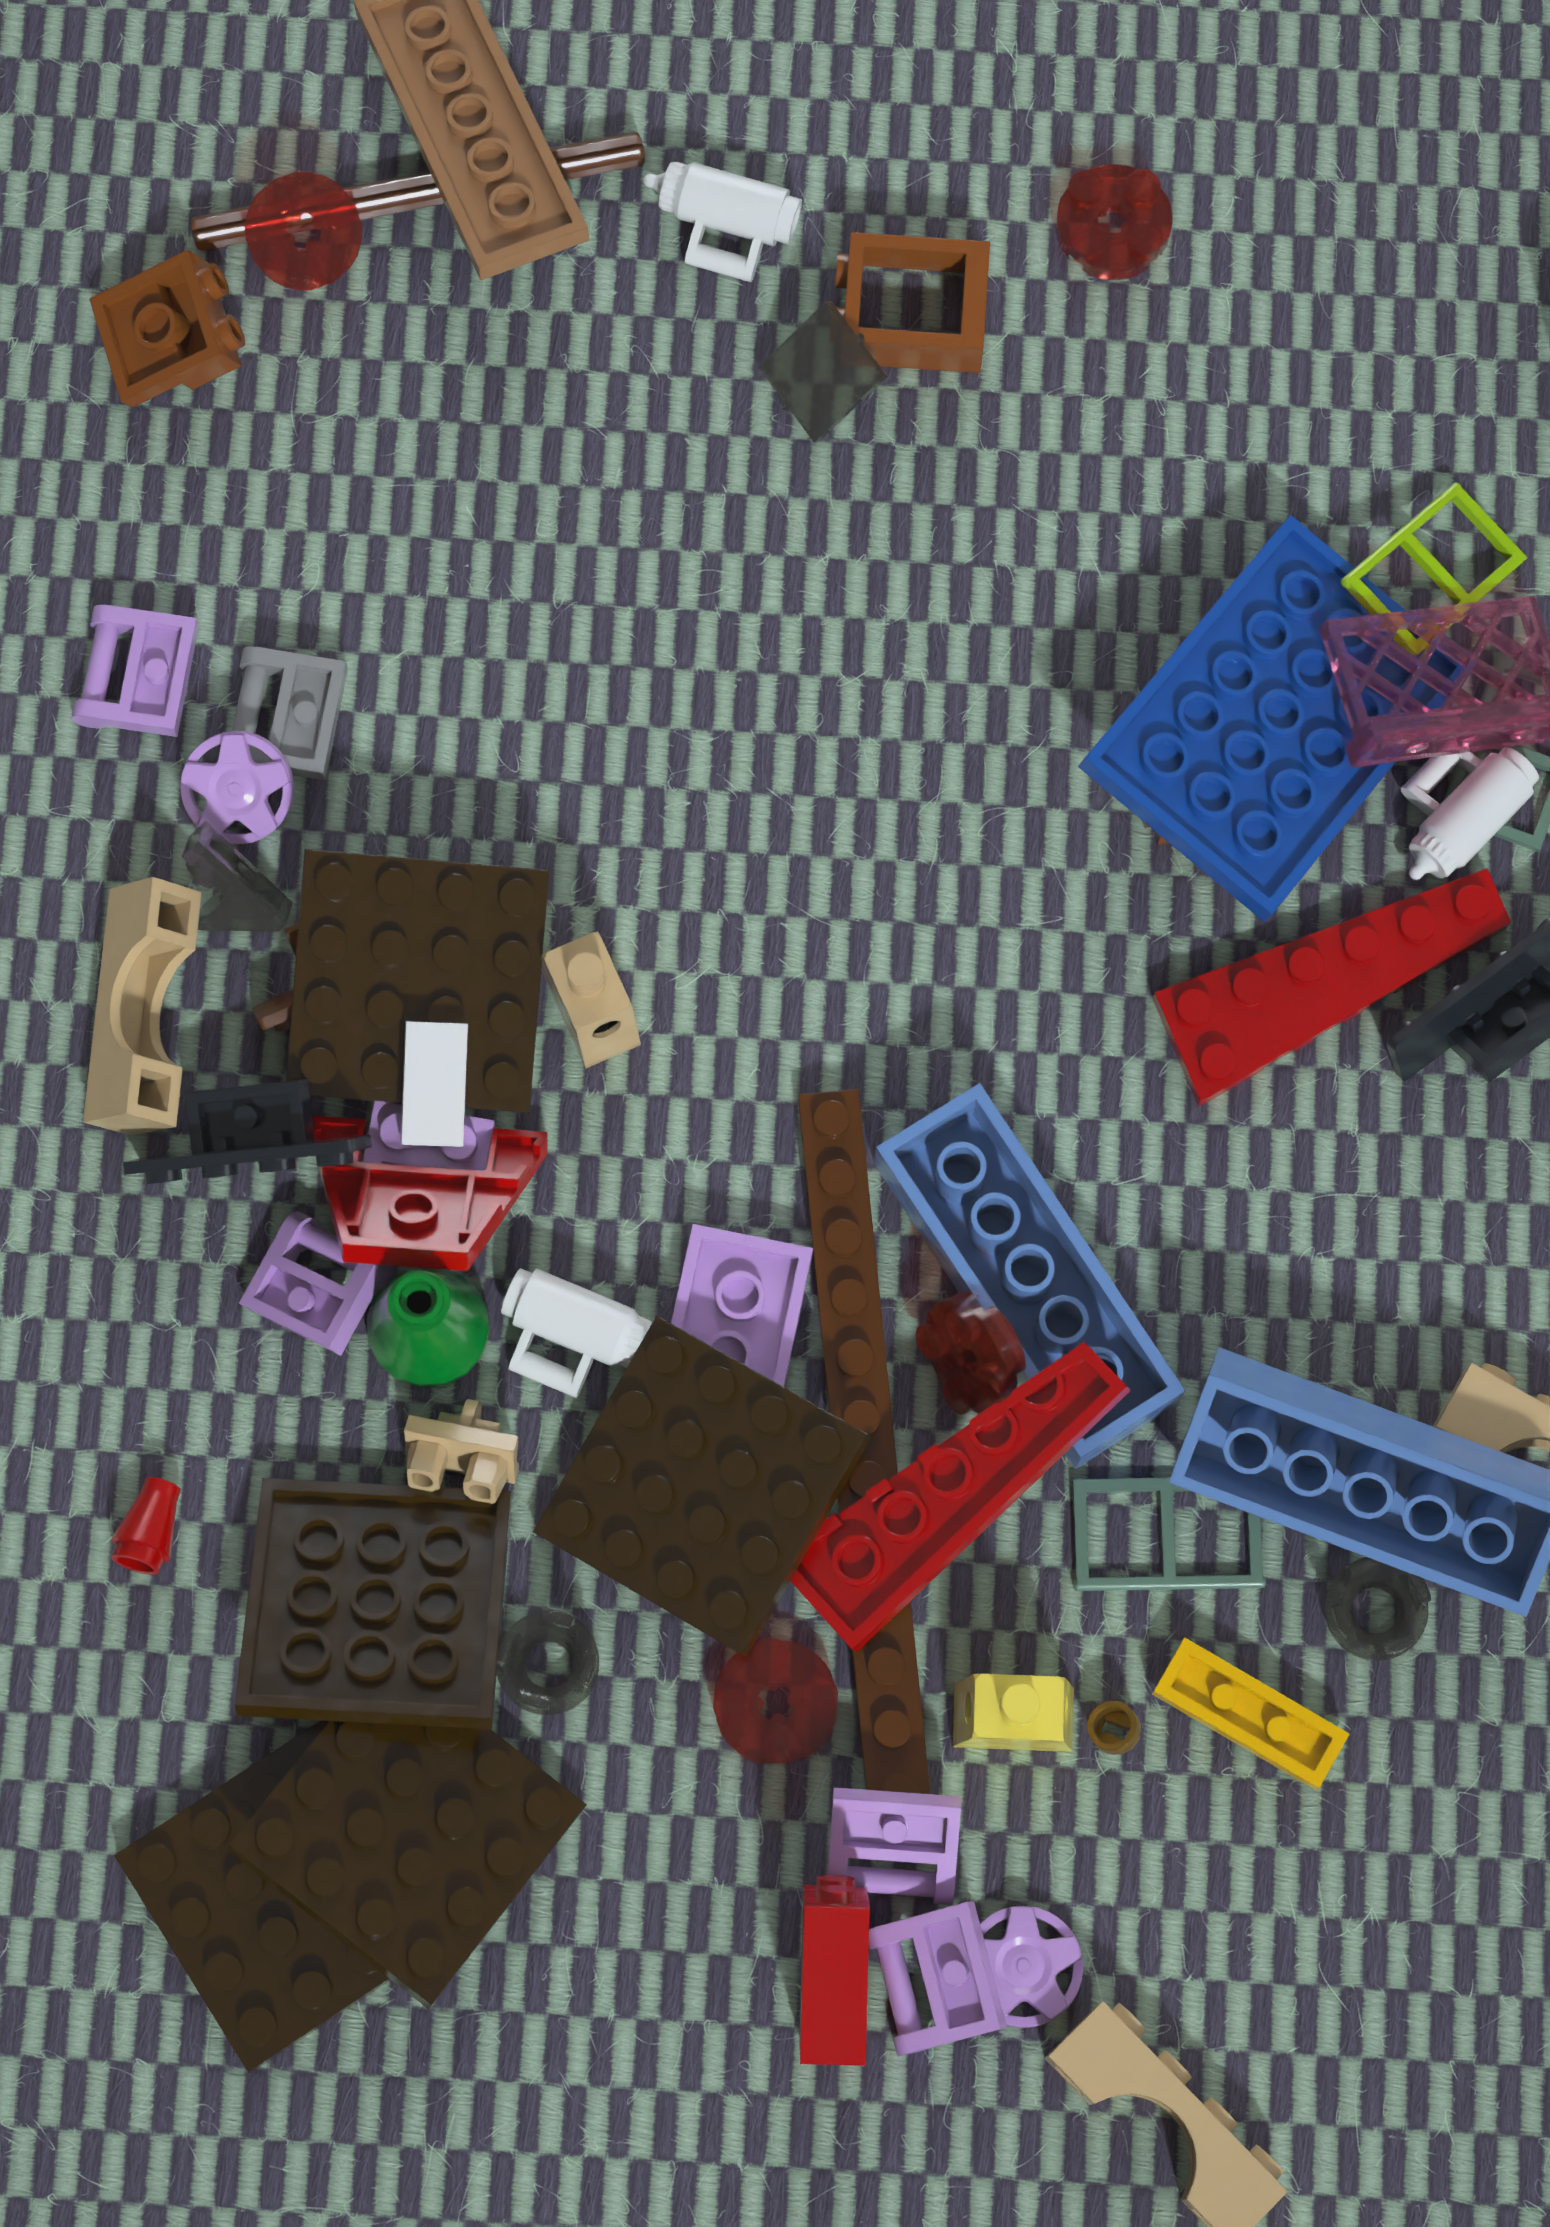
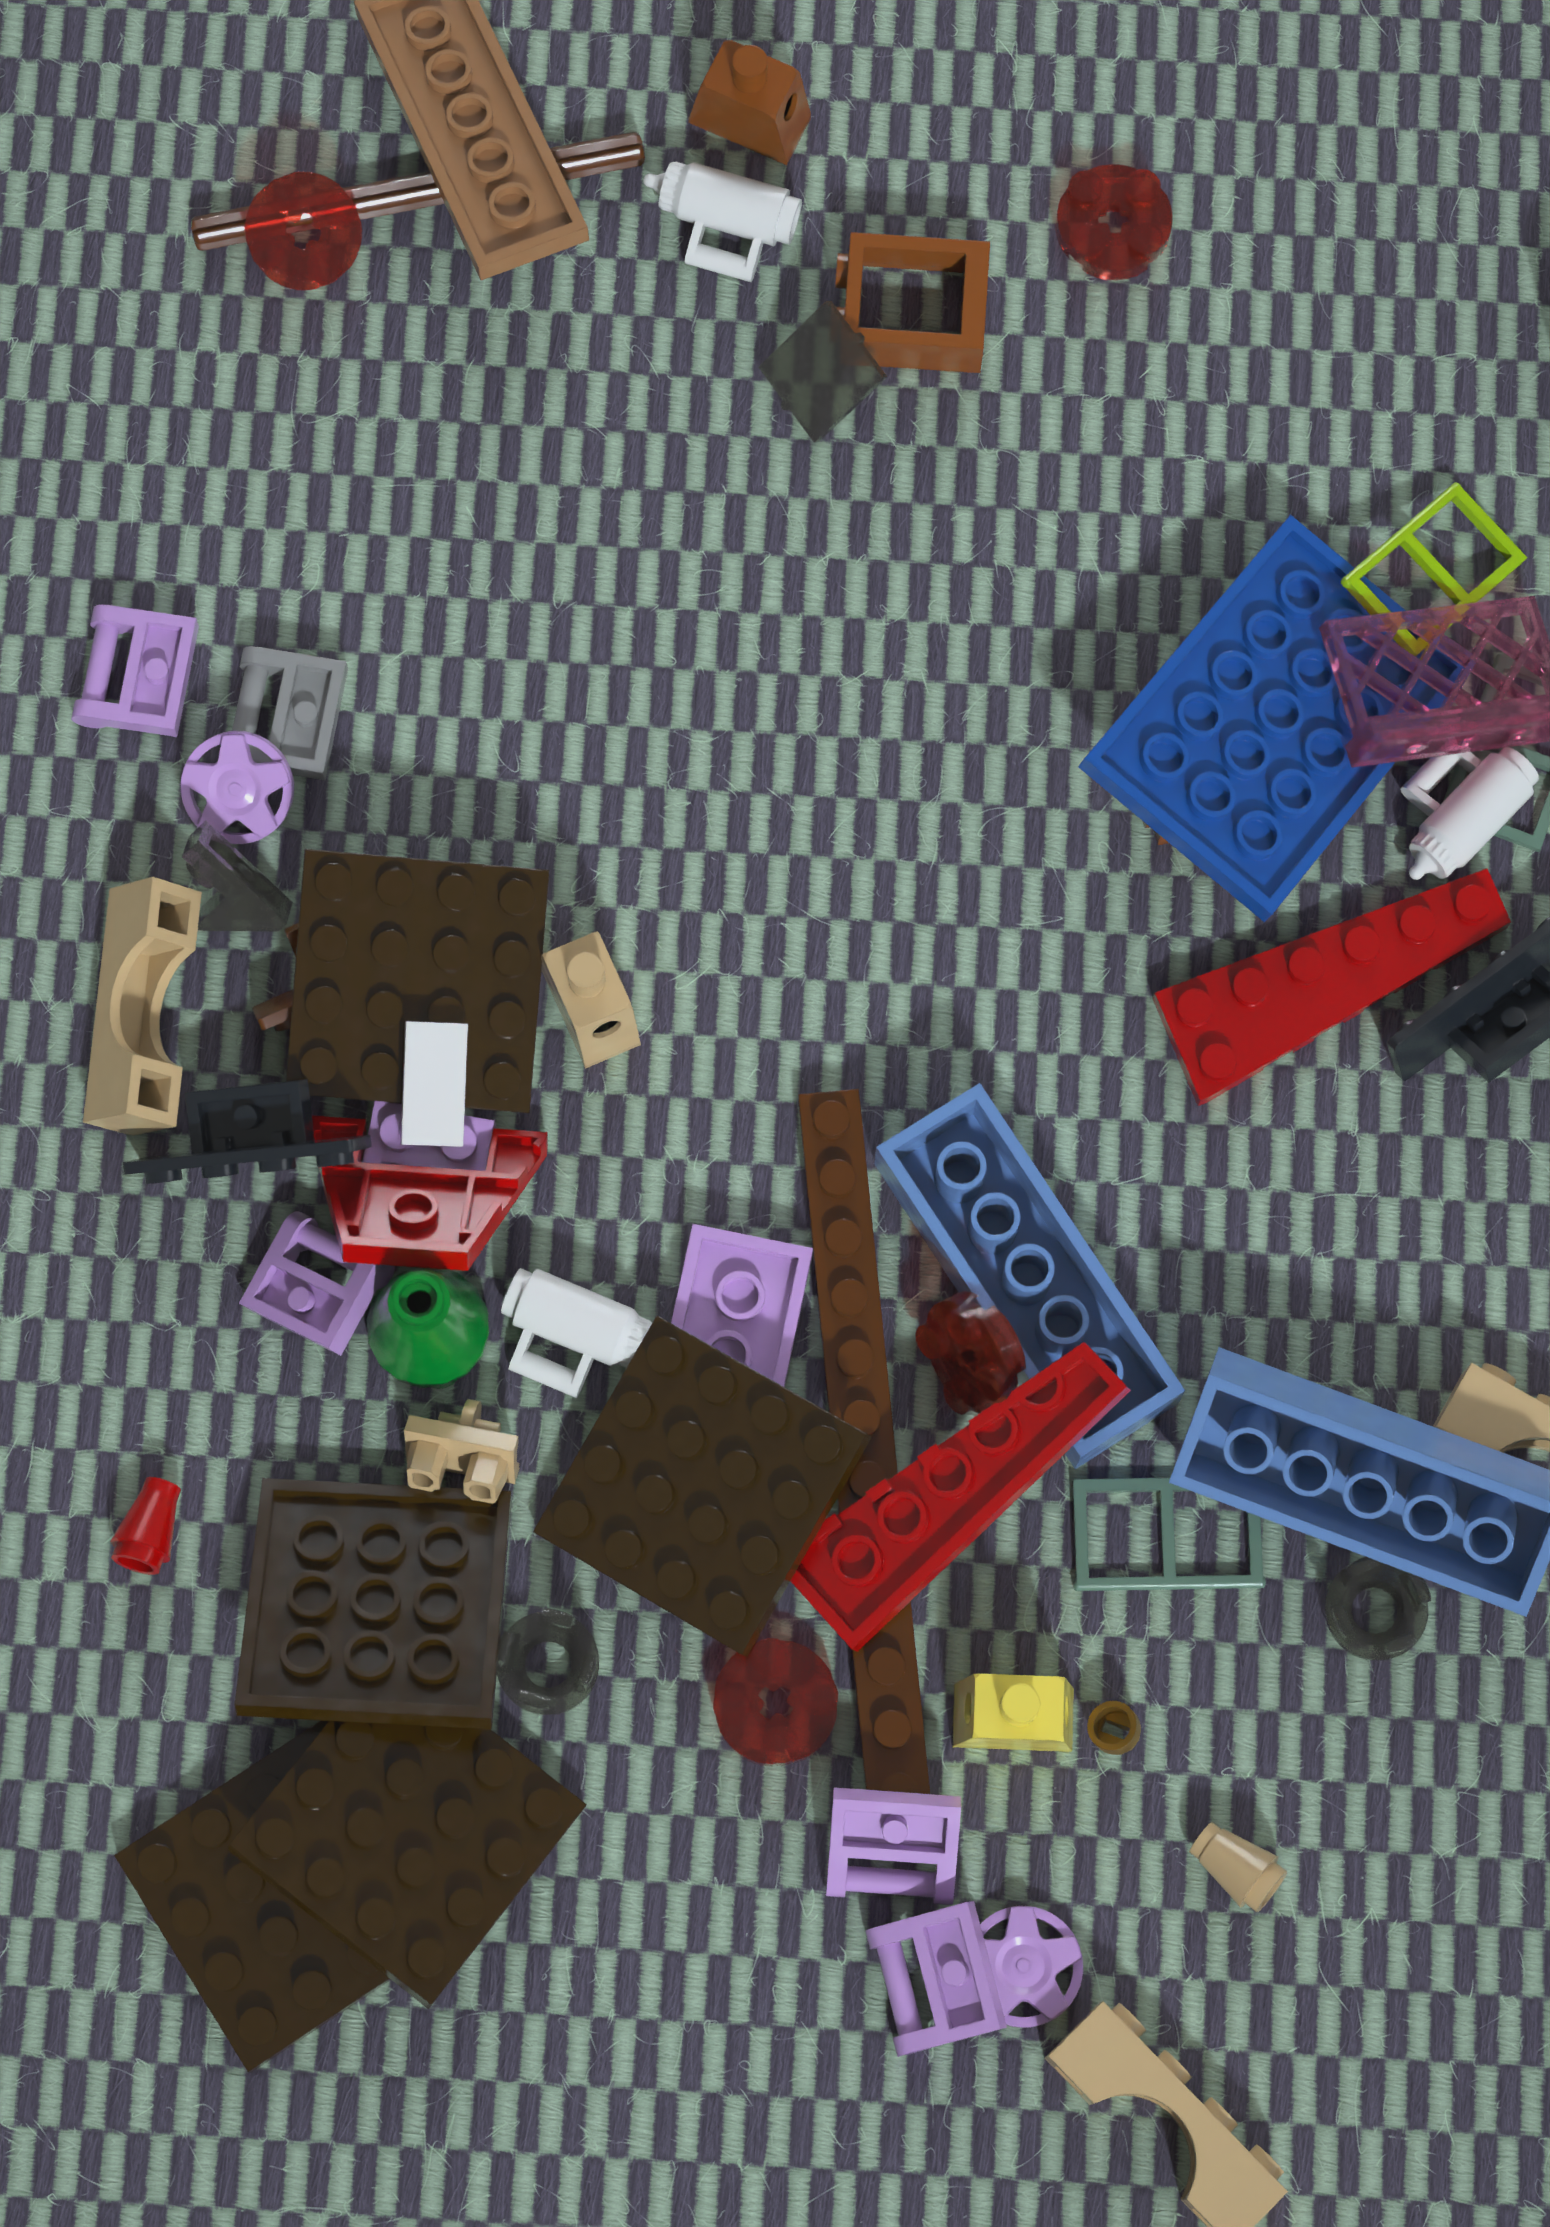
dark orange plate [89,249,245,408] -> none
red brick [799,1875,870,2066] -> none
yellow plate [1152,1637,1350,1791] -> none
none -> dark orange torso [689,40,811,166]
none -> tan cone [1189,1822,1287,1912]

